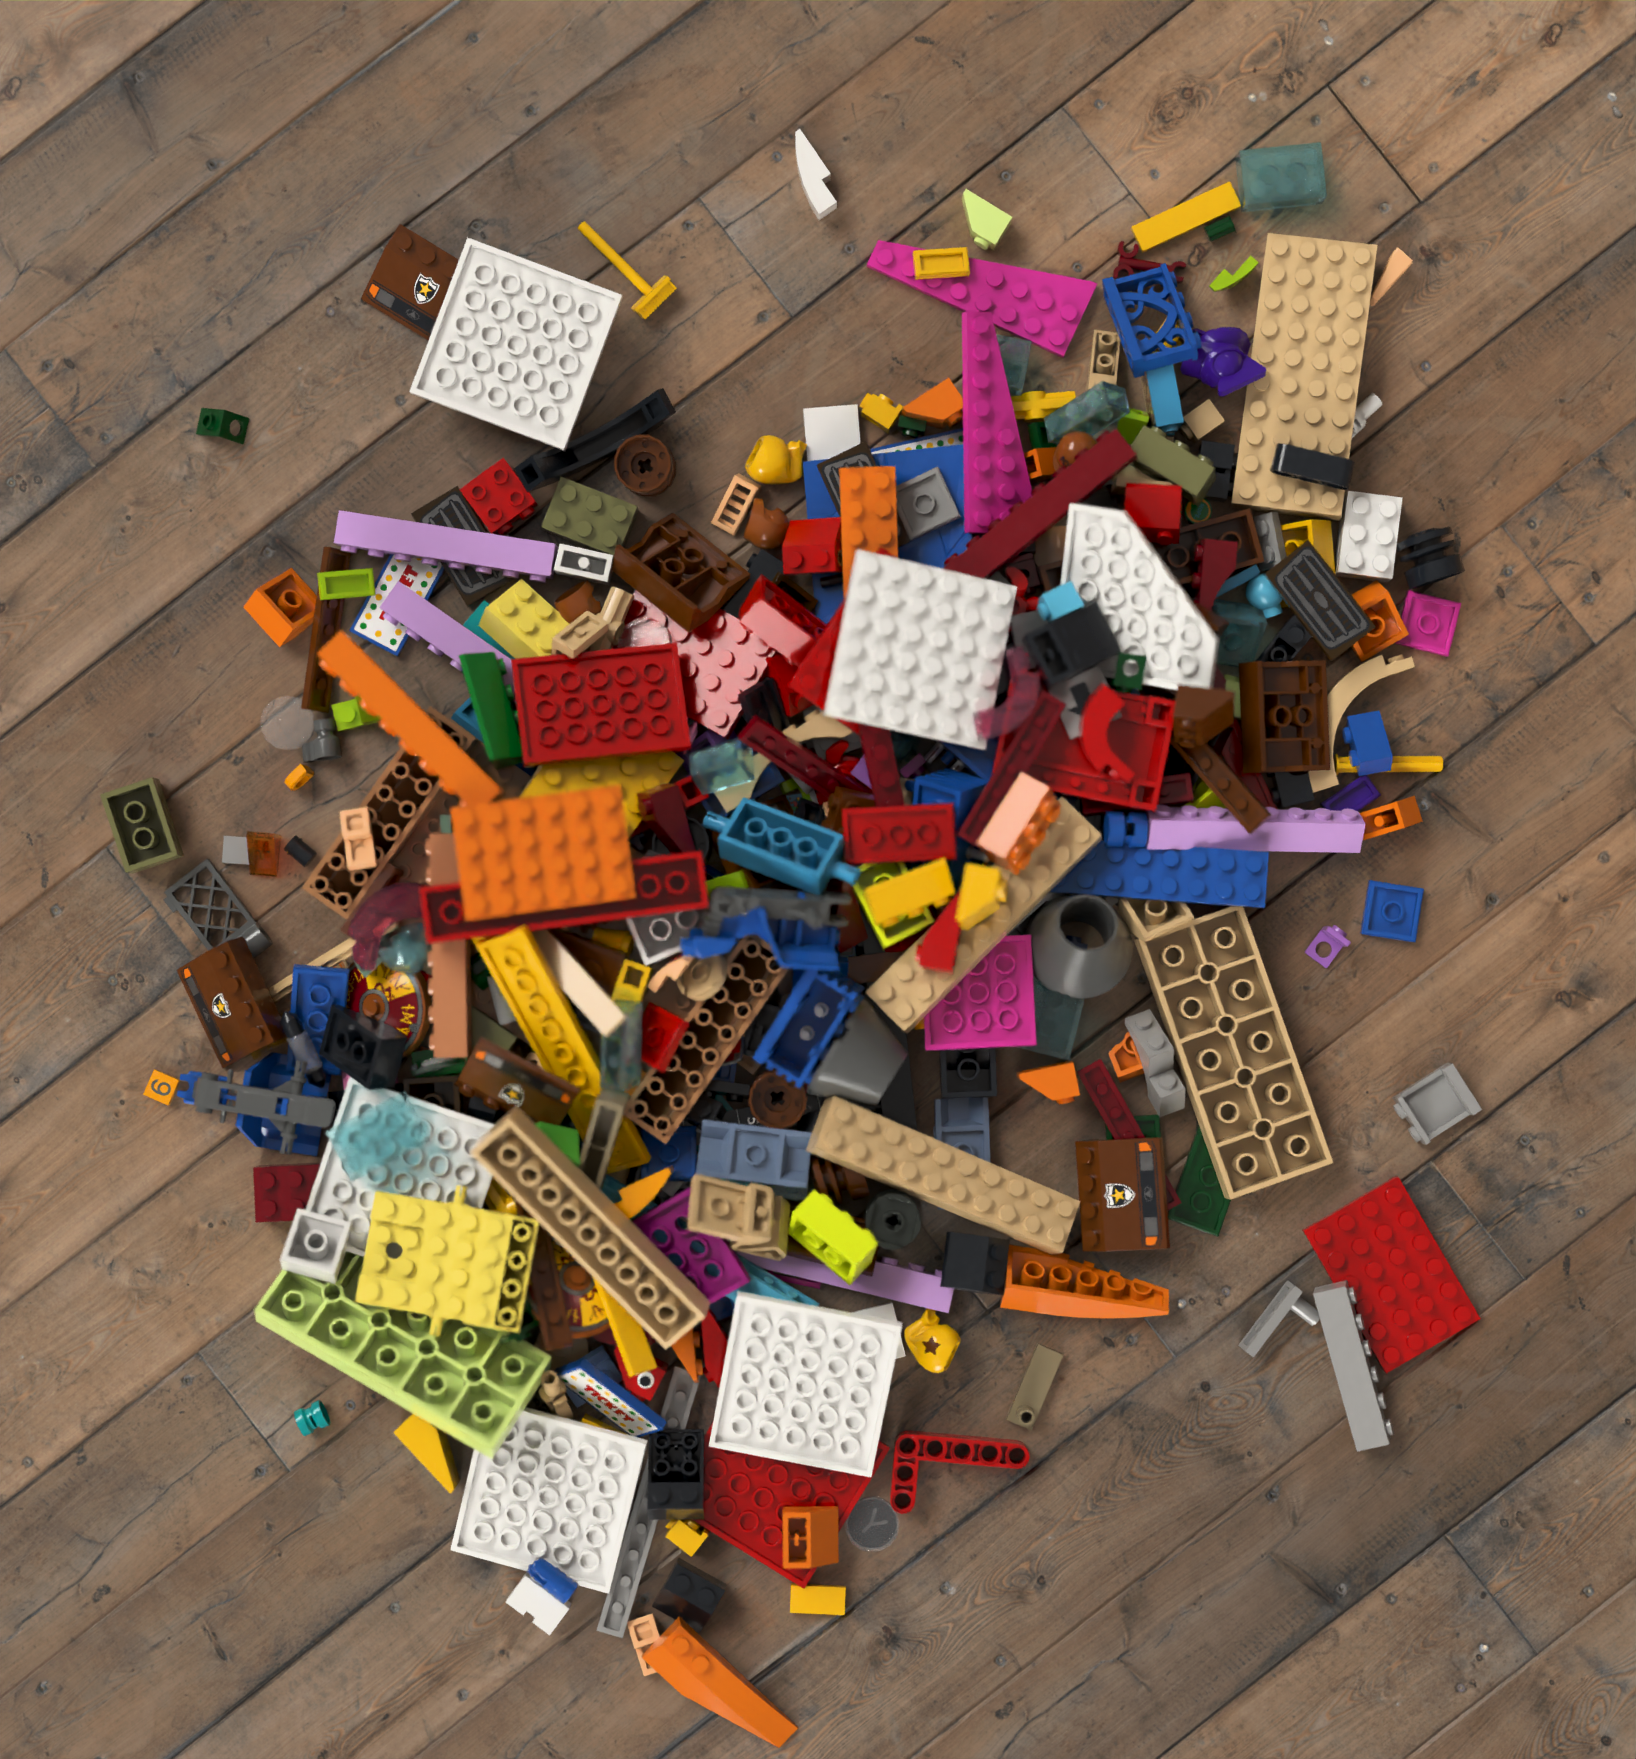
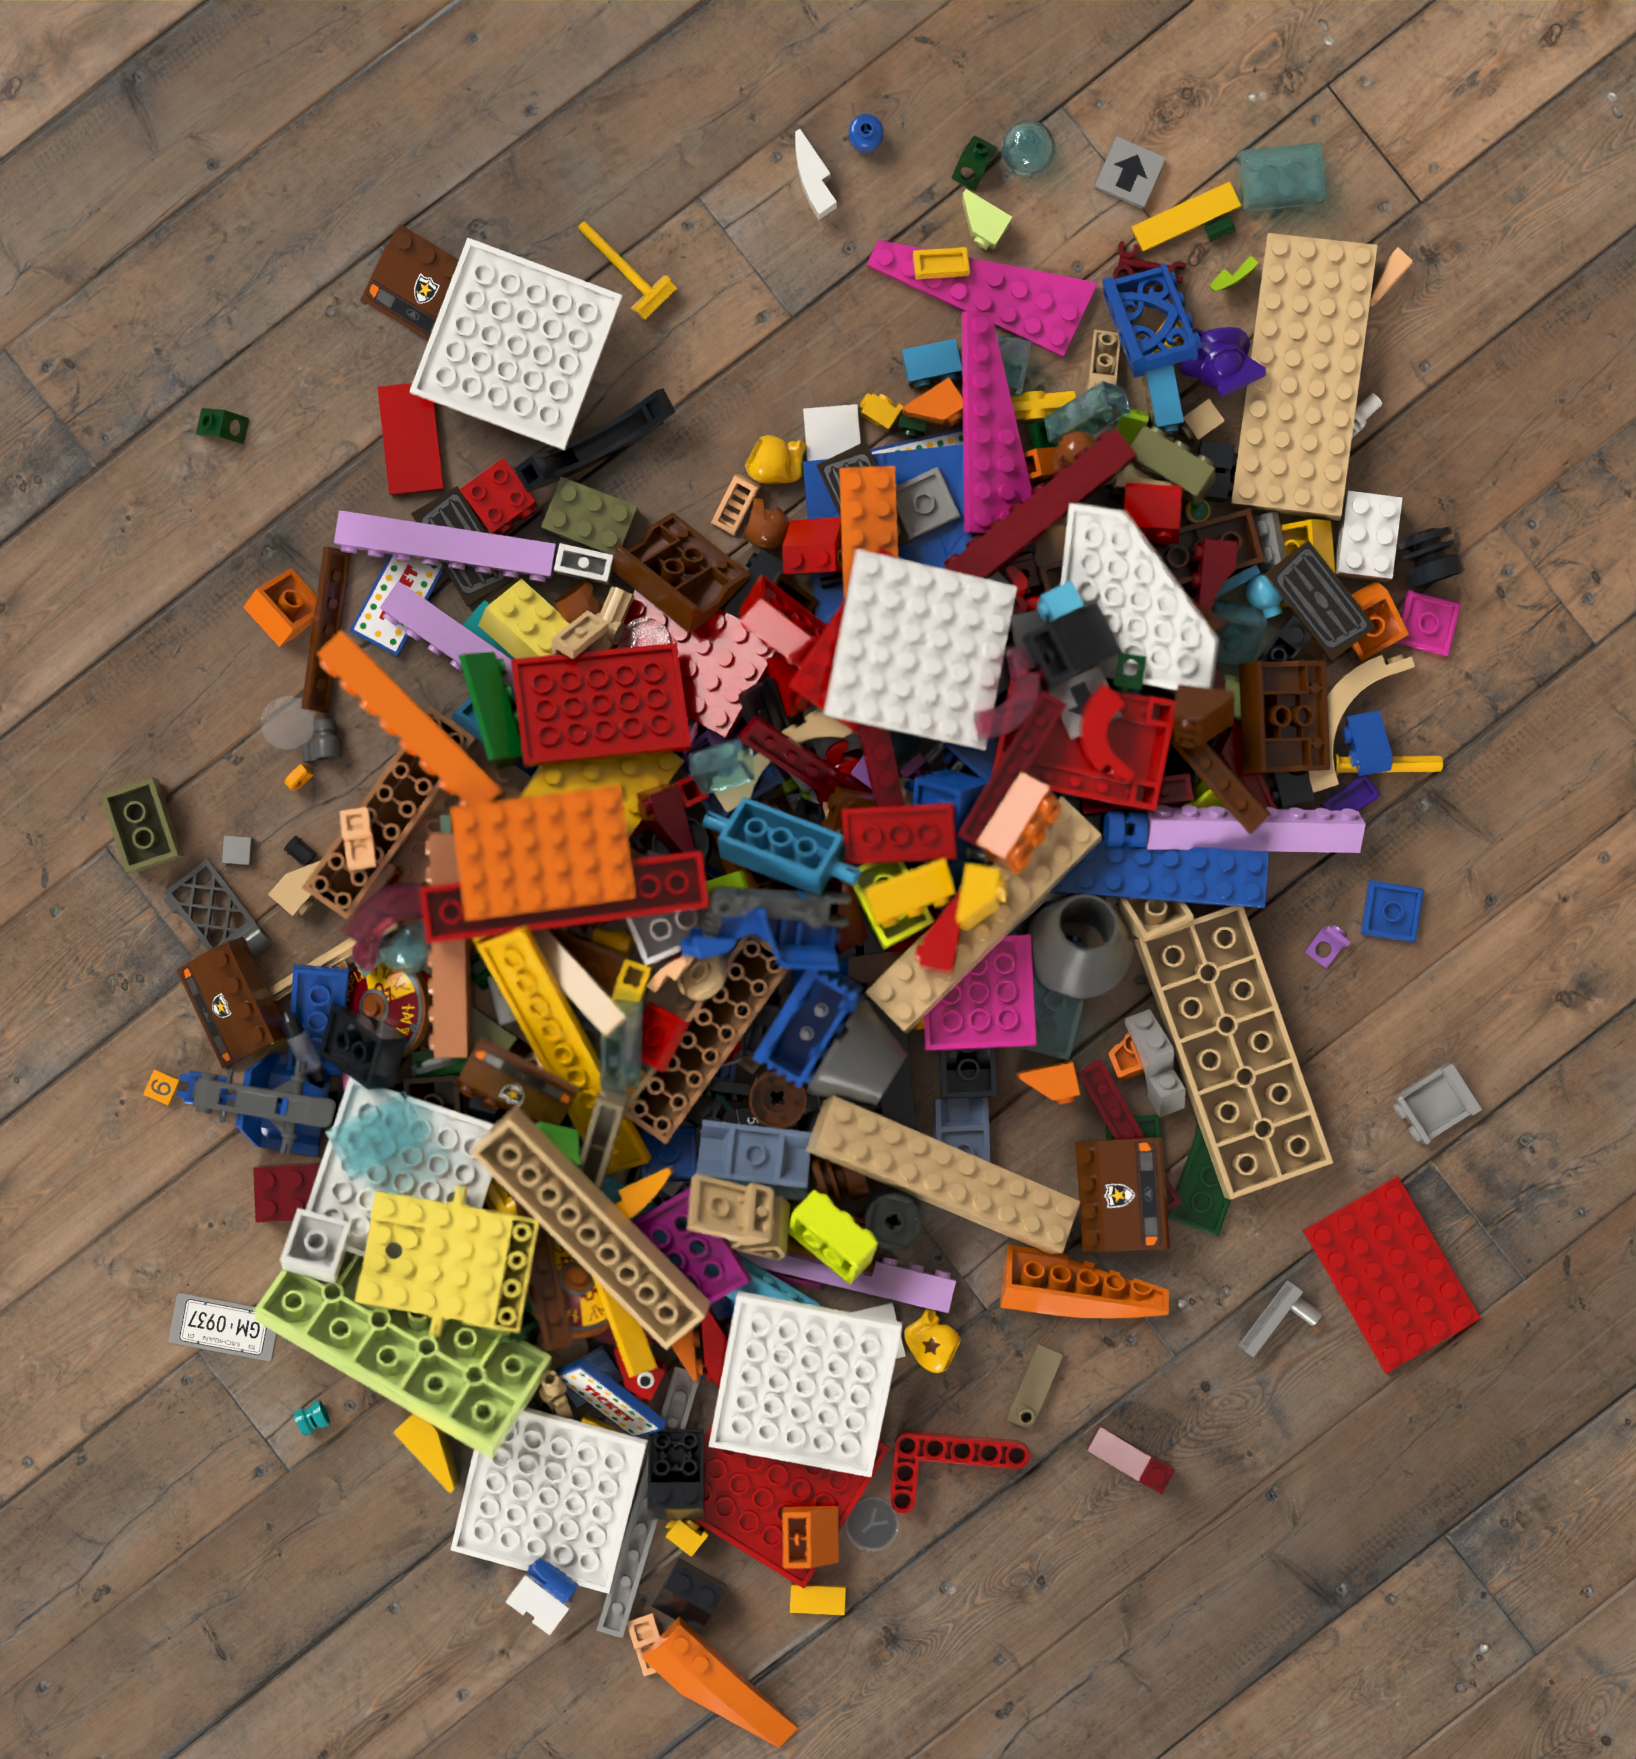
clear orange slope [246,831,281,877] -> none
lime tile [317,568,376,600] -> none
lime slope [331,696,382,732] -> none
reddish brown wheel [614,435,676,497] -> none
black slope [940,1232,1010,1295] -> none
black beam [1270,443,1355,490] -> none
light grey brick [1313,1280,1394,1451] -> none
orange slope [1360,796,1423,841] -> none
none -> sticker [168,1293,276,1361]
none -> tan slope [268,860,321,916]
none -> red tile [377,383,444,496]
none -> blue head [848,114,884,153]
none -> dark azure brick [902,338,962,389]
none -> dark green bracket [951,135,997,190]
none -> clear light blue cylinder [1001,120,1055,177]
none -> slope [1087,1426,1175,1494]
none -> light grey tile [1094,136,1166,209]

